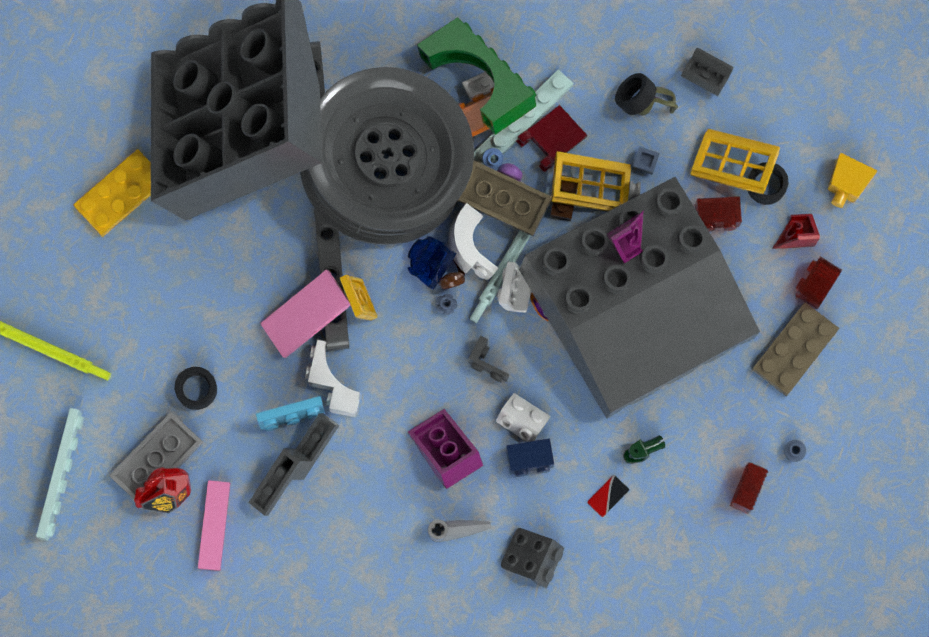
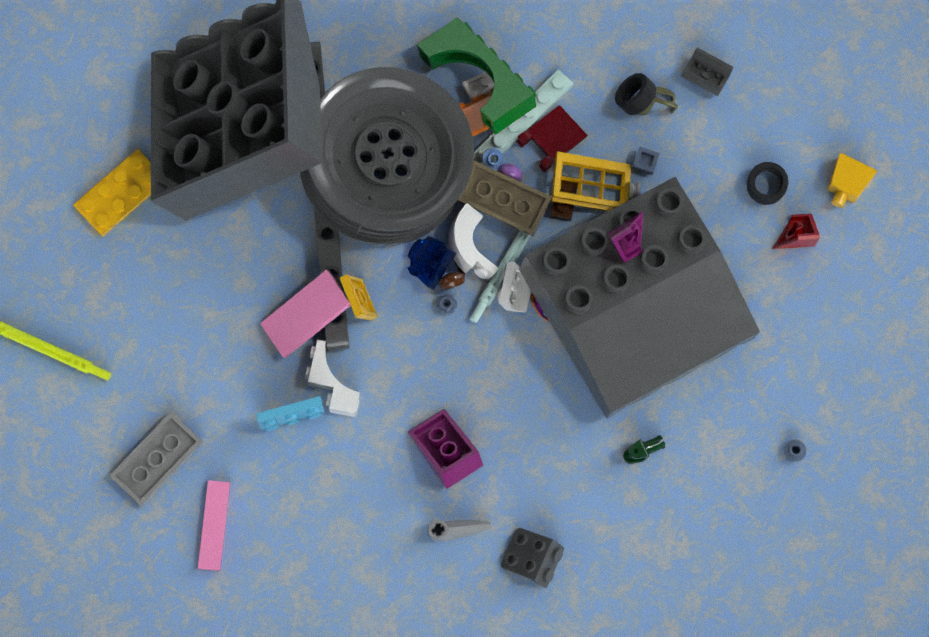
light aqua plate [36,408,84,541] -> none
red helmet [134,467,191,514] -> none
black tyre [174,366,217,410] -> none
dark grey bracket [248,413,339,516] -> none
dark grey bracket [468,335,509,382] -> none
white bracket [496,393,551,442] -> none
dark blue brick [506,438,554,477] -> none
sticker [587,475,629,517] -> none
yellow piece [690,129,780,194] -> none
clear red brick [695,197,742,232] -> none
clear red brick [730,462,769,514] -> none
dark tan plate [752,302,840,397] -> none
clear red brick [795,256,842,309] -> none

